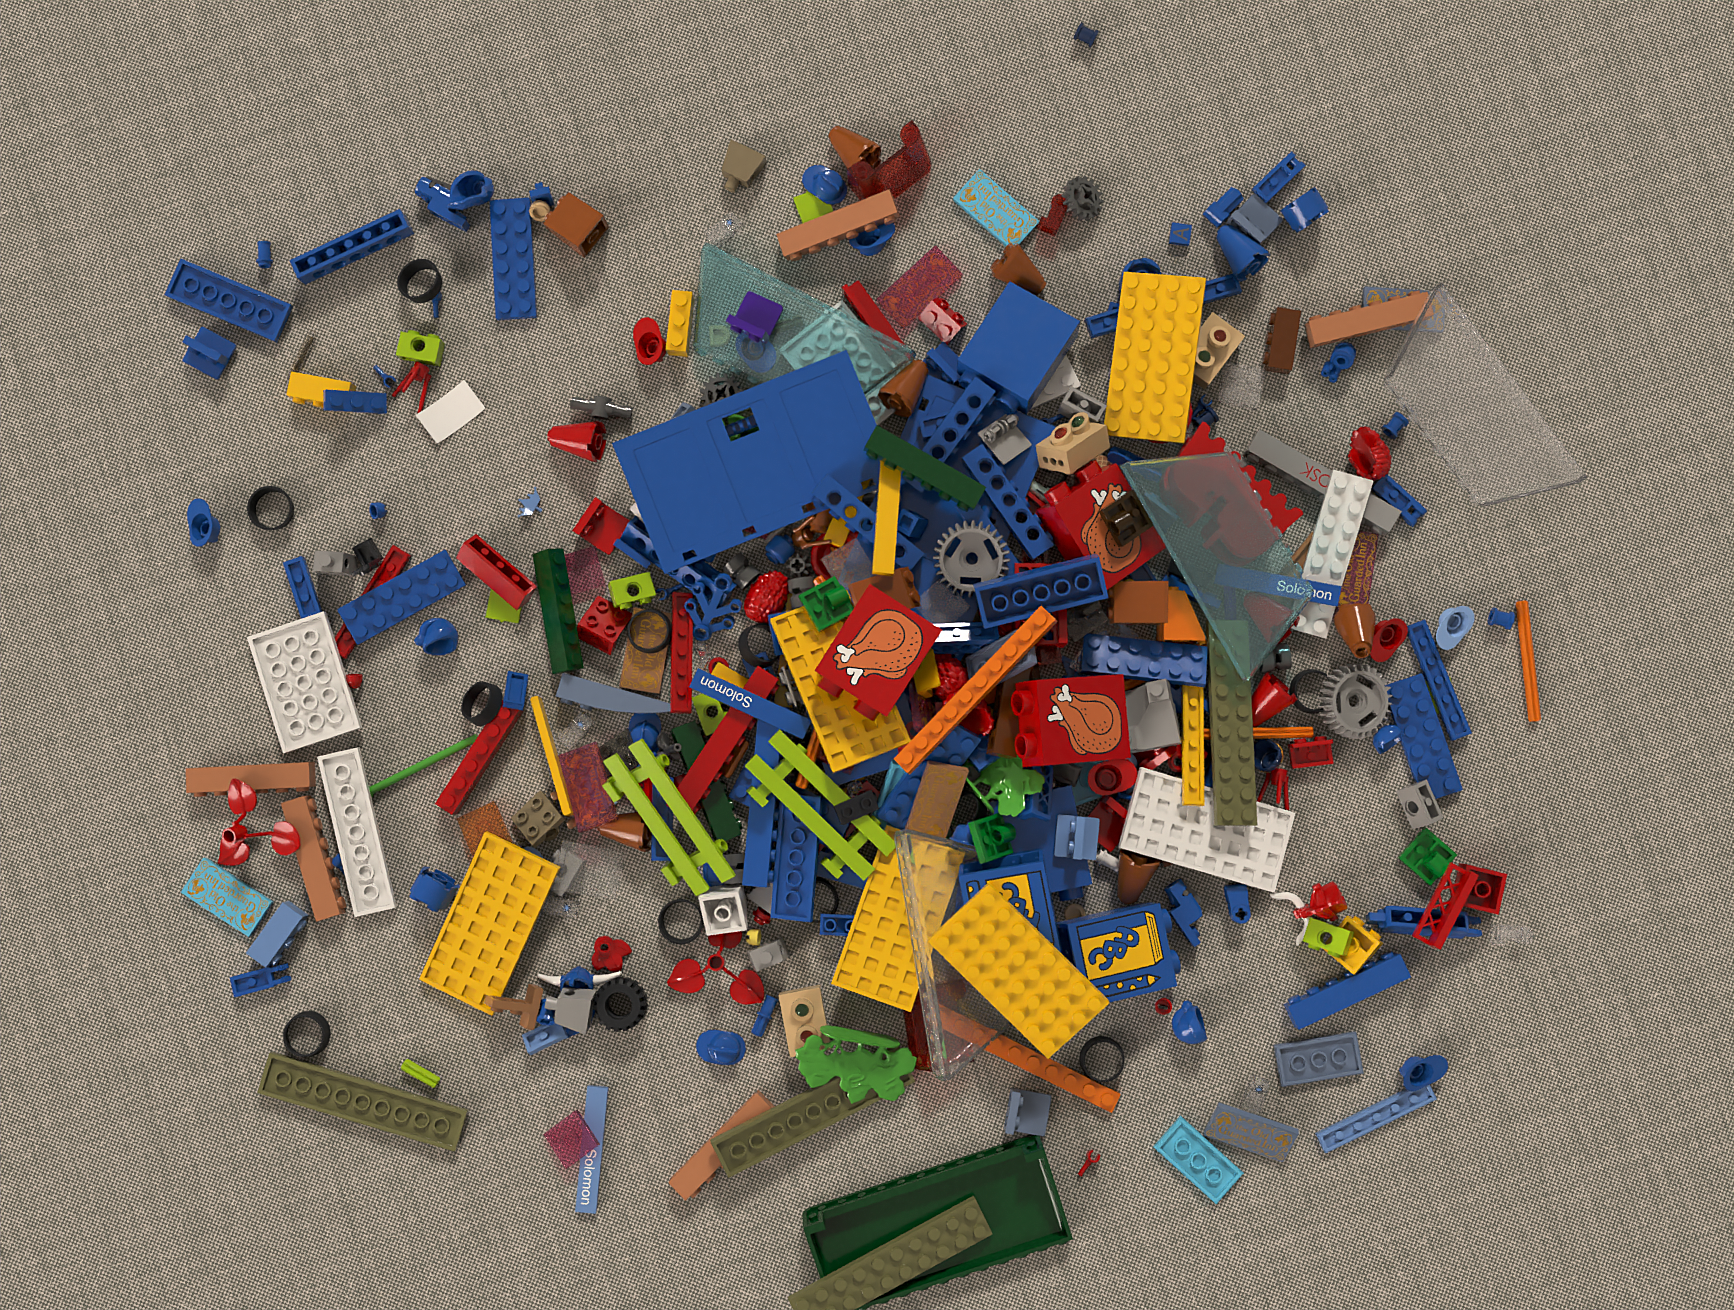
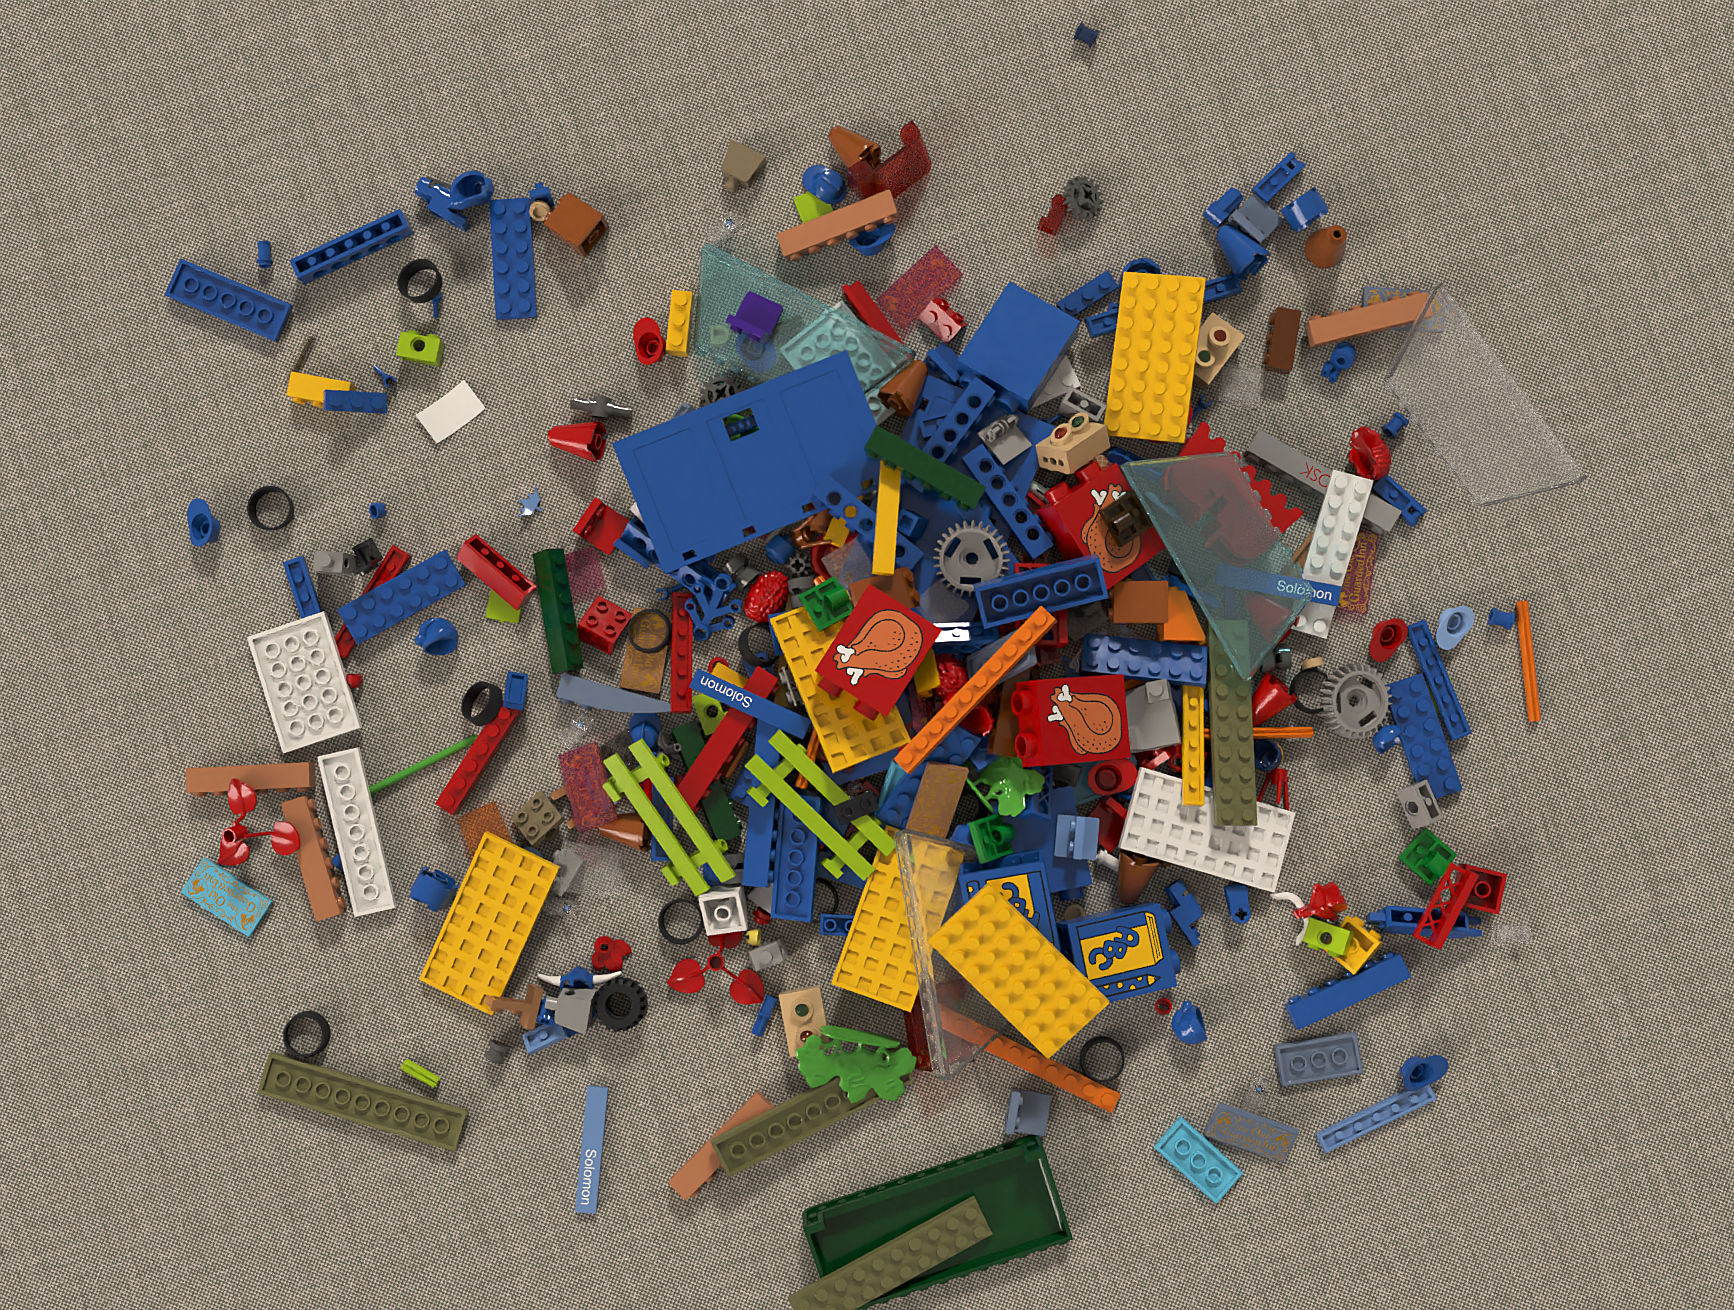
blue bracket [182,327,237,380] -> none
blue hinge [229,963,292,997] -> none
medium blue brick [246,901,309,968] -> none
red plant [392,361,432,413] -> none
yellow tile [530,696,575,817] -> none
clear pink tile [543,1110,600,1169] -> none
lime brick [608,572,656,610] -> none
clear arm [694,642,712,672] -> none
blue piece [696,1030,746,1065] -> none
medium azure tile [953,169,1040,247] -> none
dark orange cone [990,243,1047,296] -> none
red hand [1077,1150,1100,1177] -> none
blue tile [1168,222,1192,247] -> none
dark blue bush [1192,407,1219,429] -> none
red bracket [1288,736,1334,769] -> none
dark orange cone [1334,603,1376,658] -> none
none -> dark grey wheel [484,1040,510,1064]
none -> blue plate [1056,270,1119,317]
none -> tan tile [1302,657,1324,669]
none -> dark orange cone [1304,225,1347,269]

